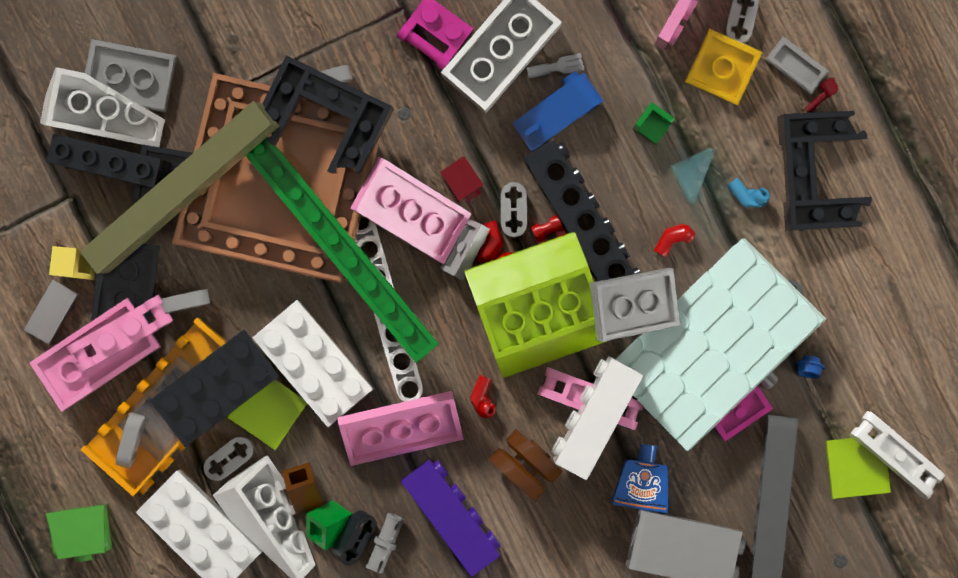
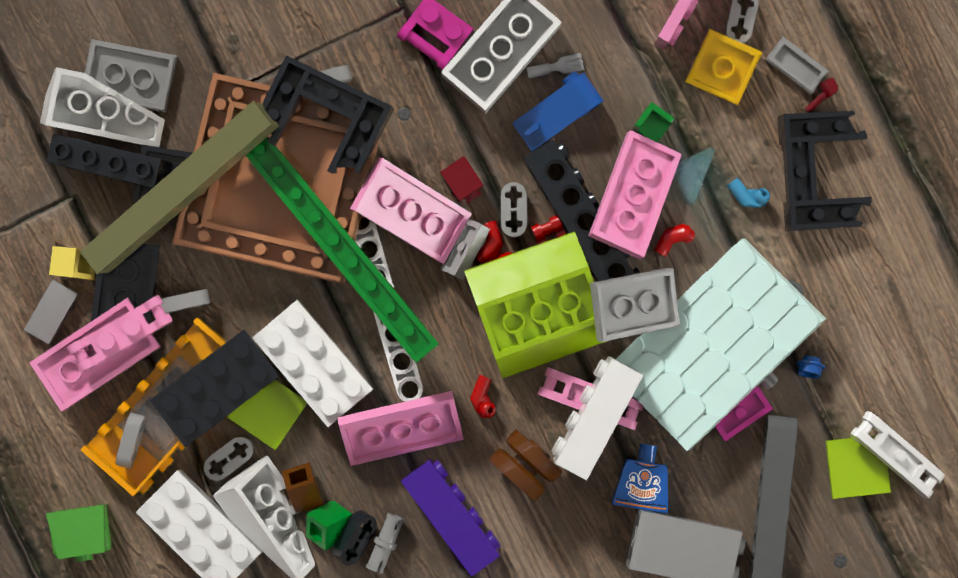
none -> bright pink plate [588,130,682,260]

